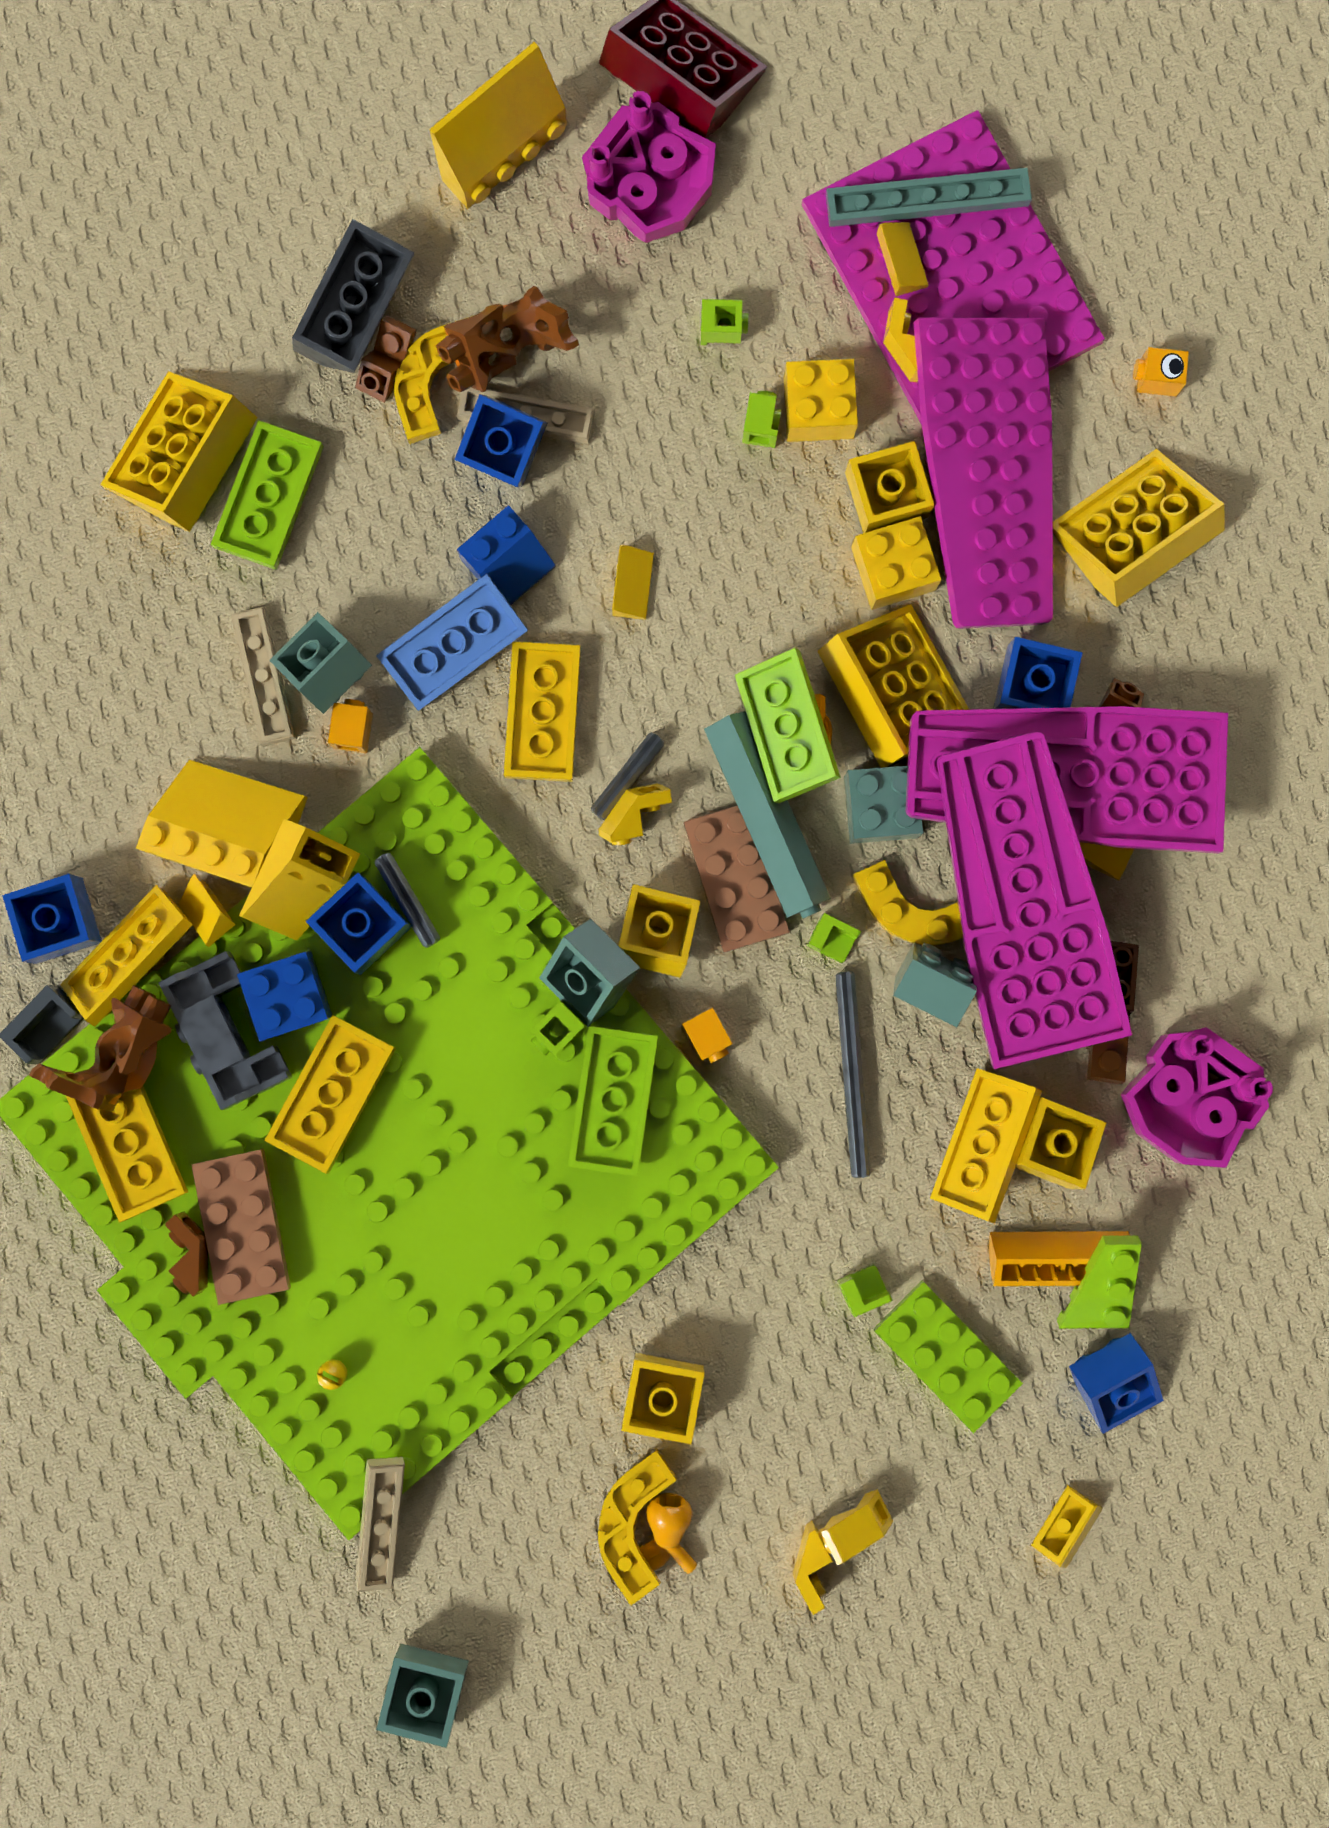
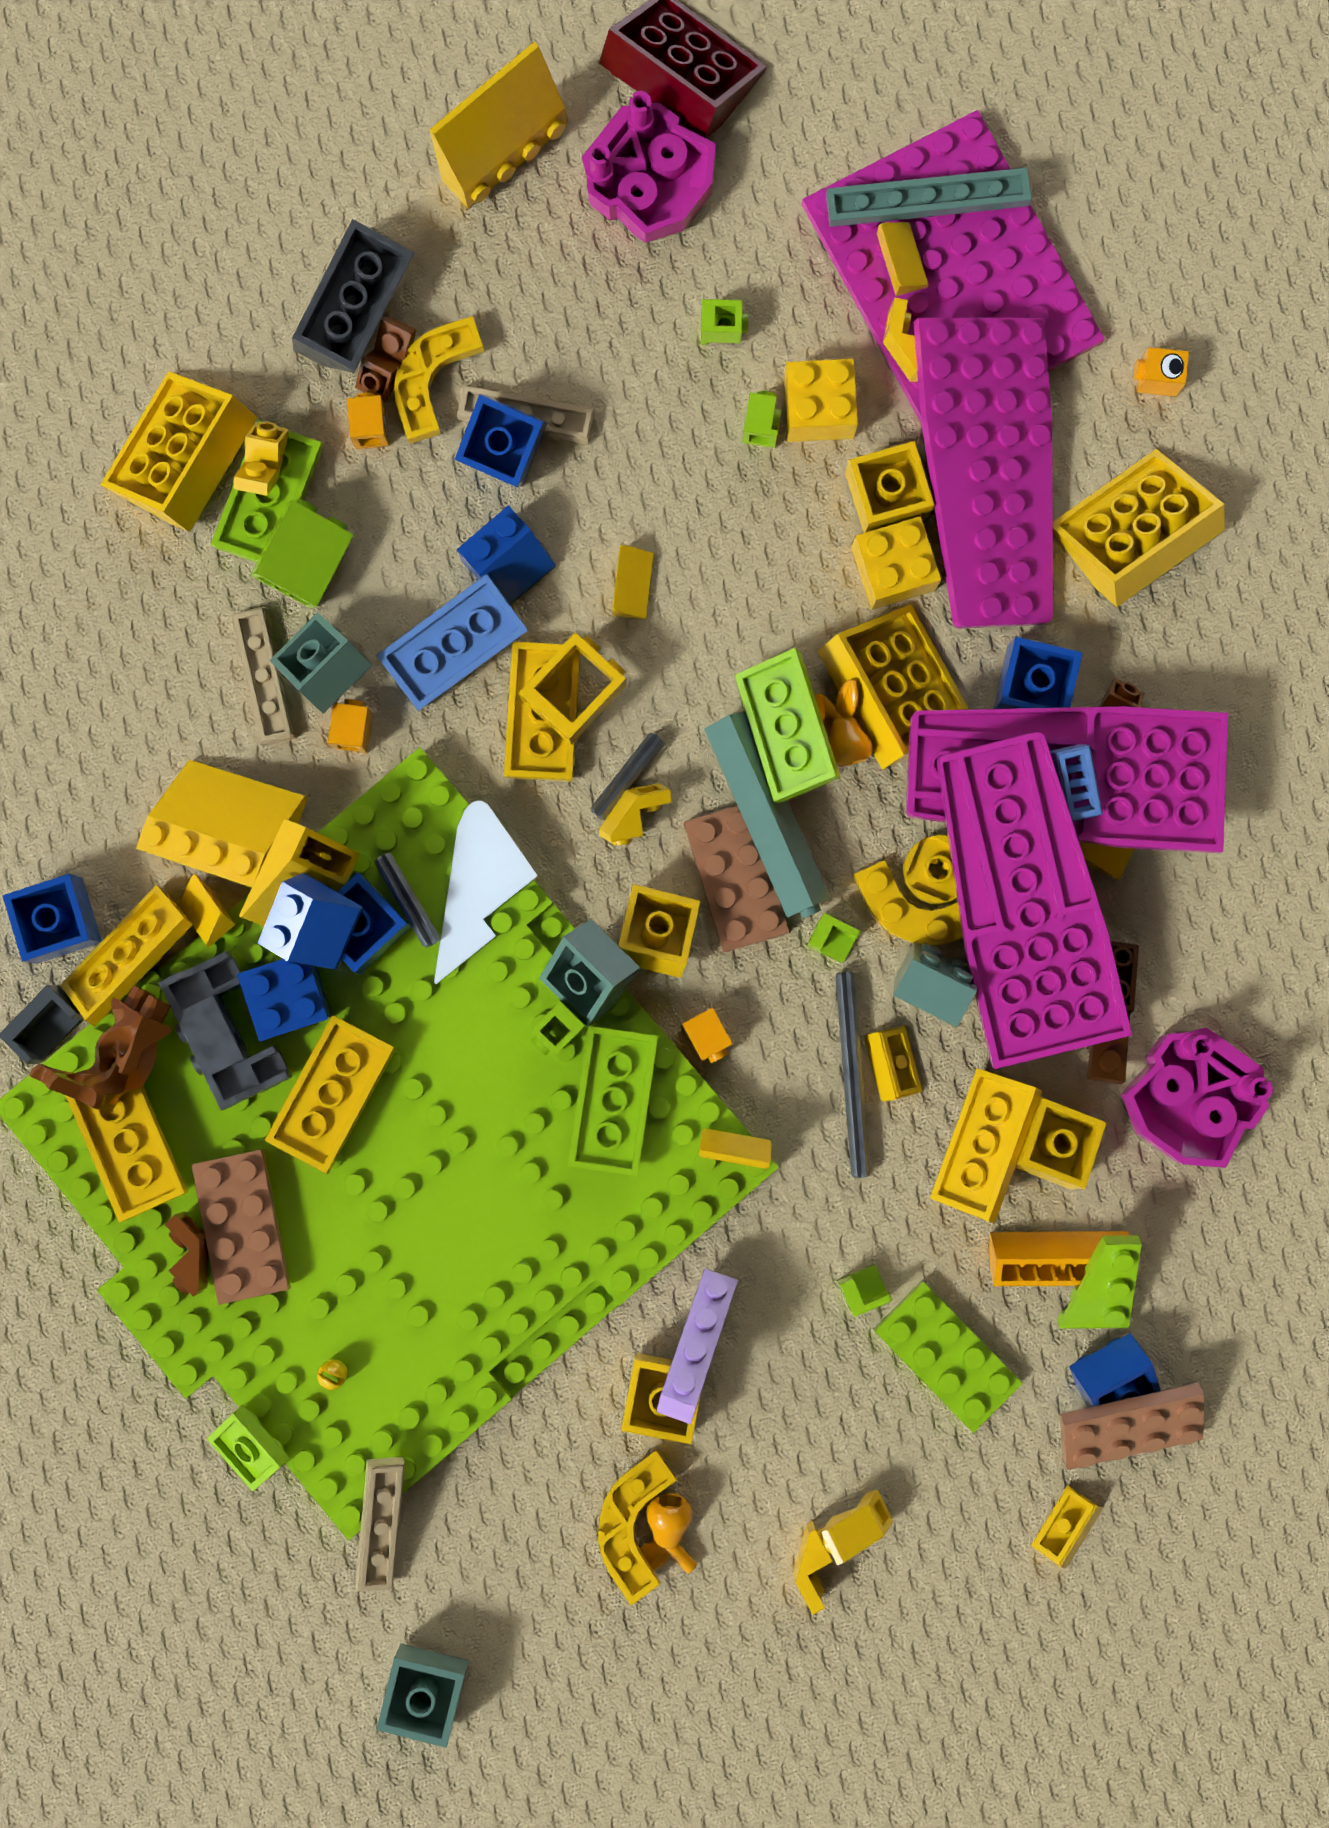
dark orange hips [436,286,579,392] -> none
sand green brick [844,766,923,844] -> none
none -> lime plate [207,1405,290,1492]
none -> yellow slope [234,422,289,496]
none -> lime brick [250,499,353,609]
none -> blue slope [258,873,363,970]
none -> light orange brick [347,392,389,449]
none -> white sticker [434,801,538,984]
none -> yellow window [518,632,627,745]
none -> lavender brick [656,1269,738,1424]
none -> yellow slope [698,1128,772,1169]
none -> light orange piece [825,680,873,767]
none -> yellow slope [865,1025,923,1102]
none -> yellow plate [903,835,957,904]
none -> medium blue slope [1050,744,1103,822]
none -> nougat plate [1060,1383,1204,1470]

